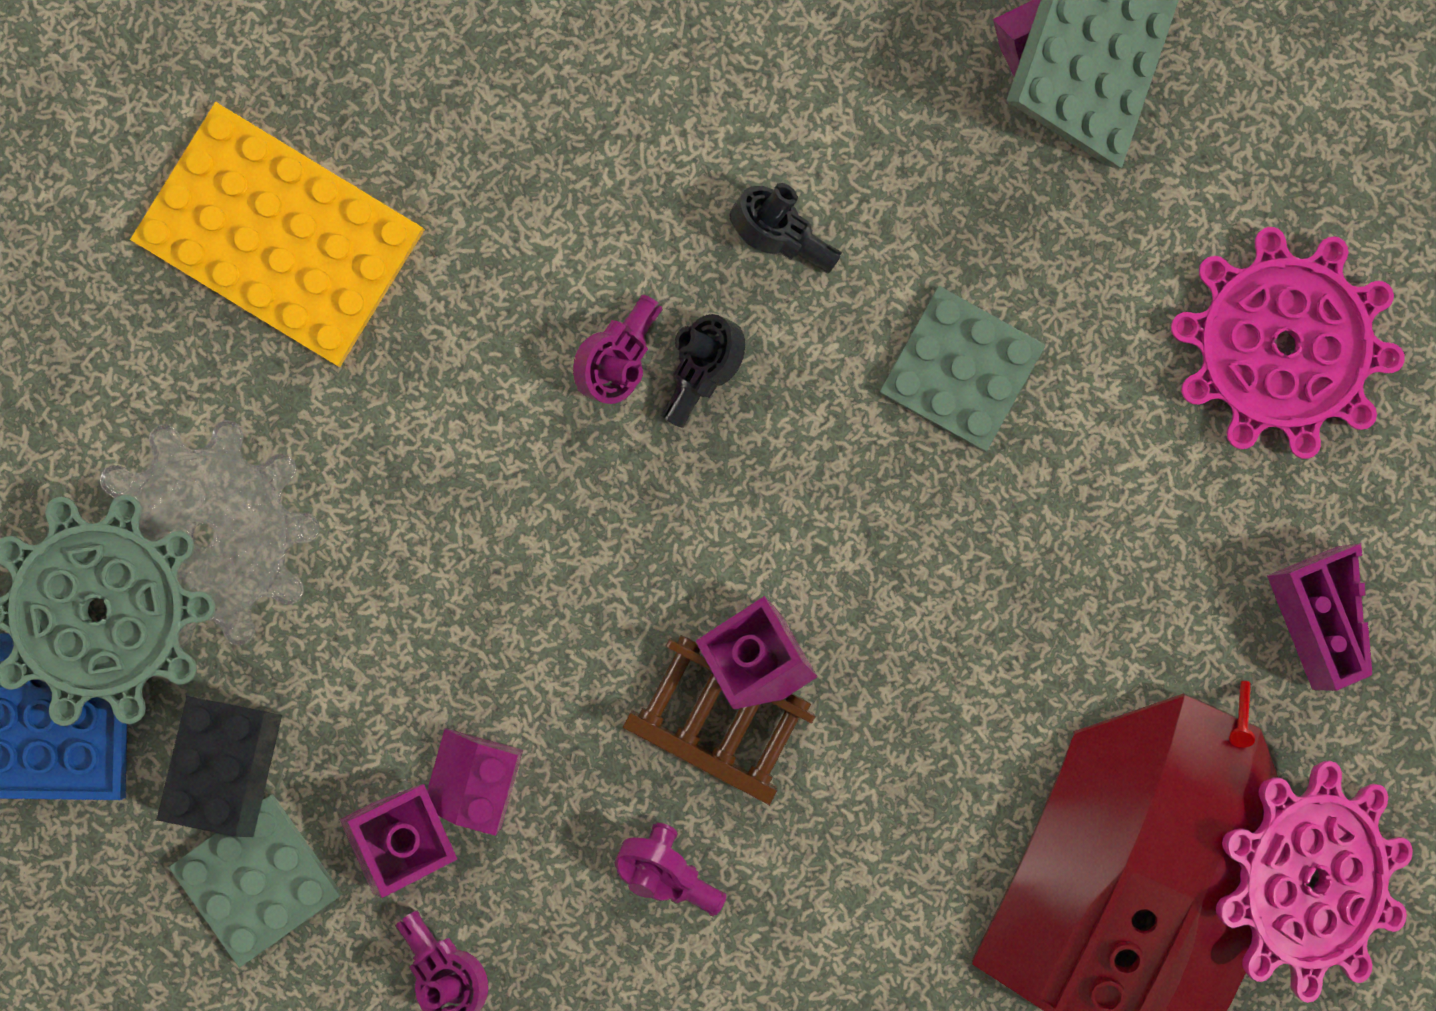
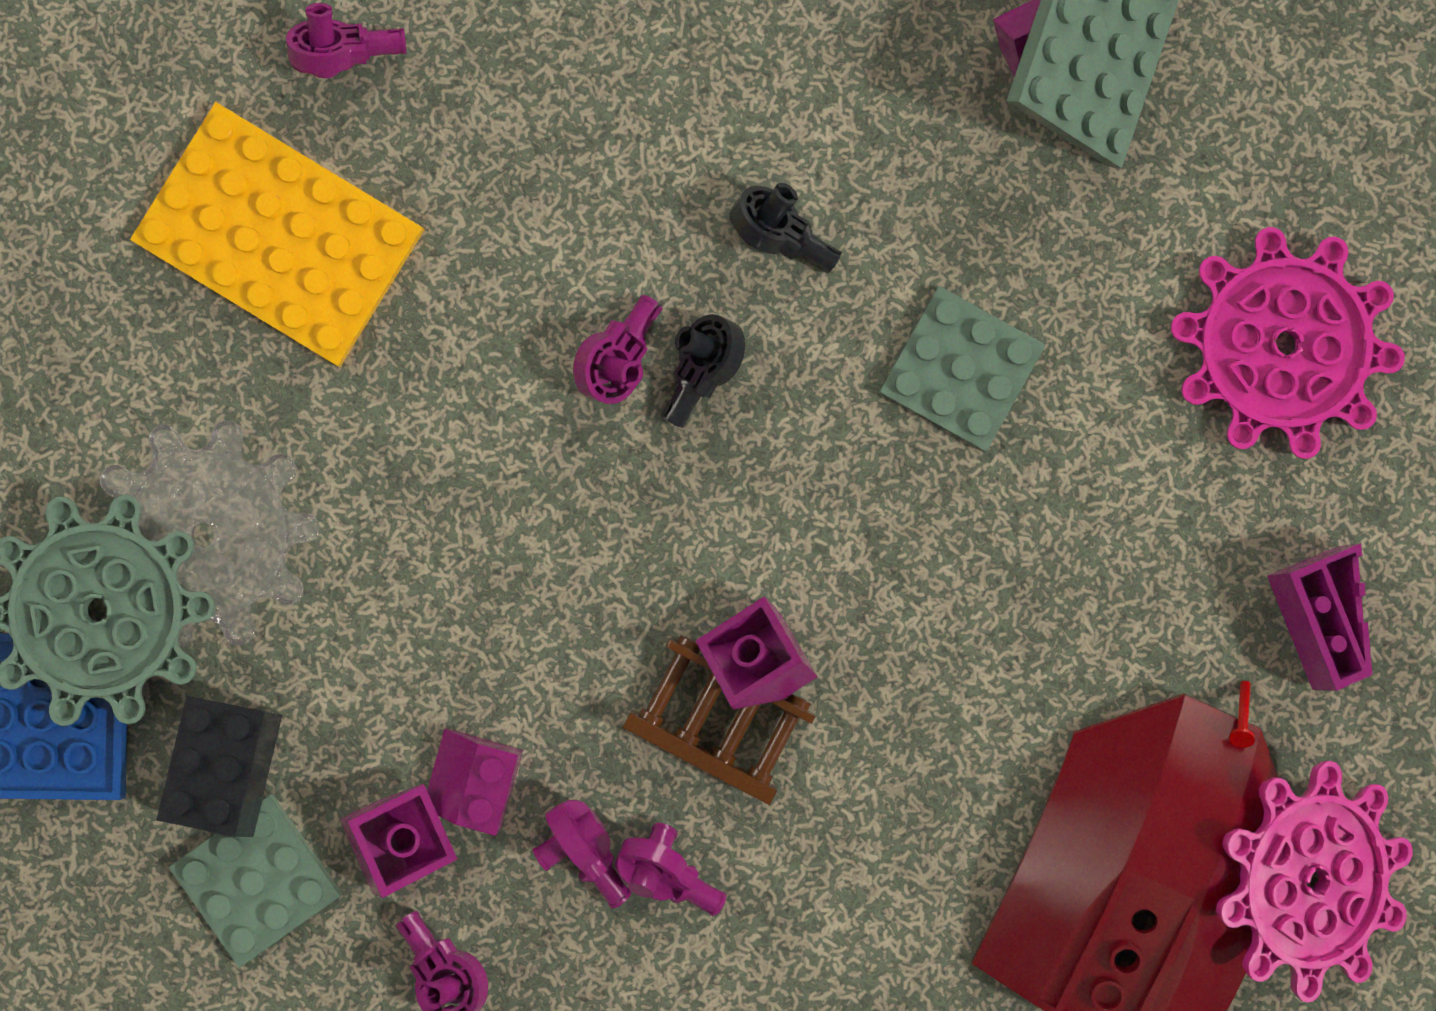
none -> magenta pin [286,3,407,78]
none -> magenta pin [532,800,631,908]

